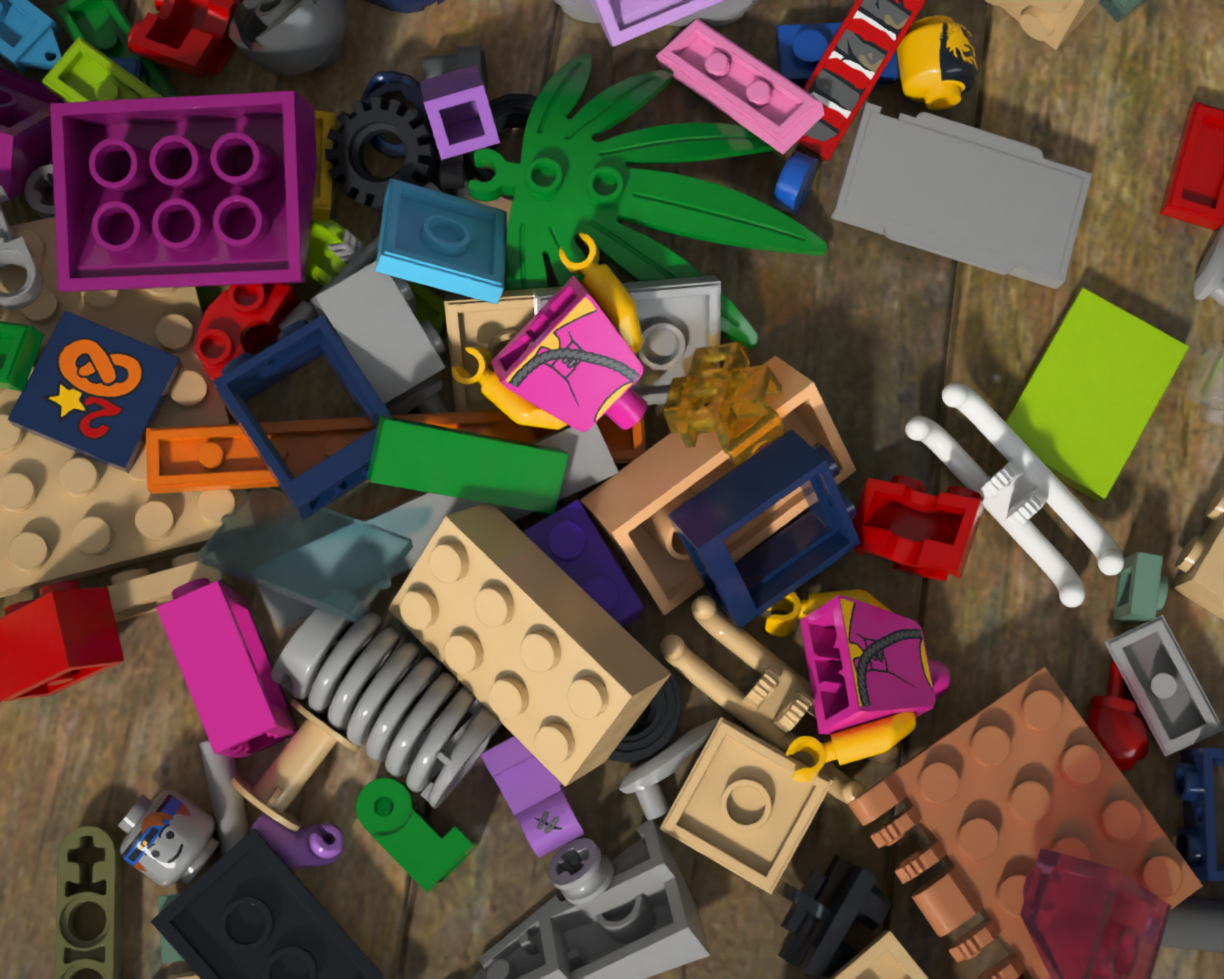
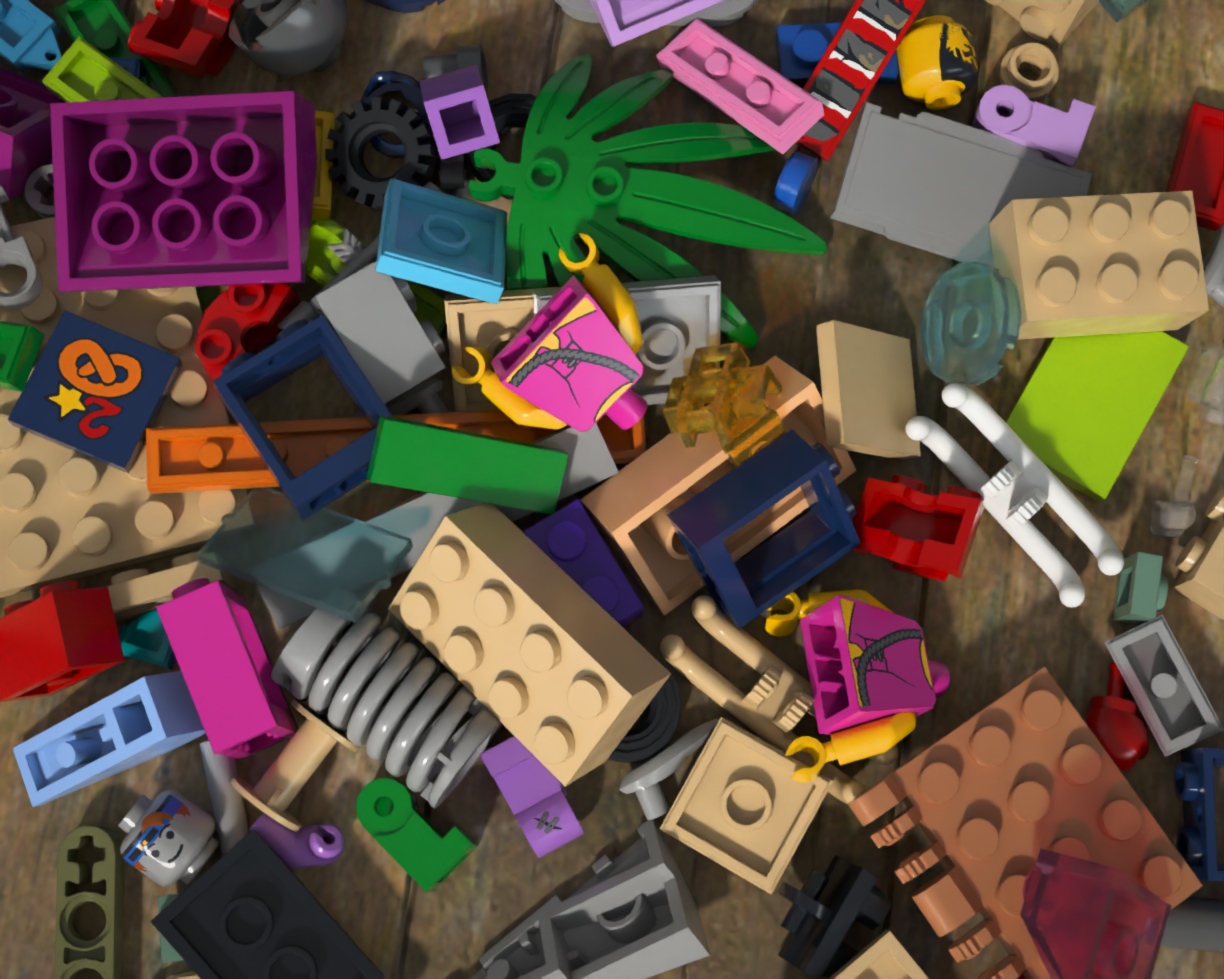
light grey bush [548,838,614,905] -> none
none -> light blue slope [12,671,206,807]
none -> teal tile [118,608,176,670]
none -> tan tile [816,320,921,460]
none -> clear light blue tile [920,262,1021,385]
none -> lavender leg [971,85,1096,167]
none -> tan brick [989,191,1209,340]
none -> tan plate [999,43,1059,101]
none -> clear hand [1150,455,1198,537]

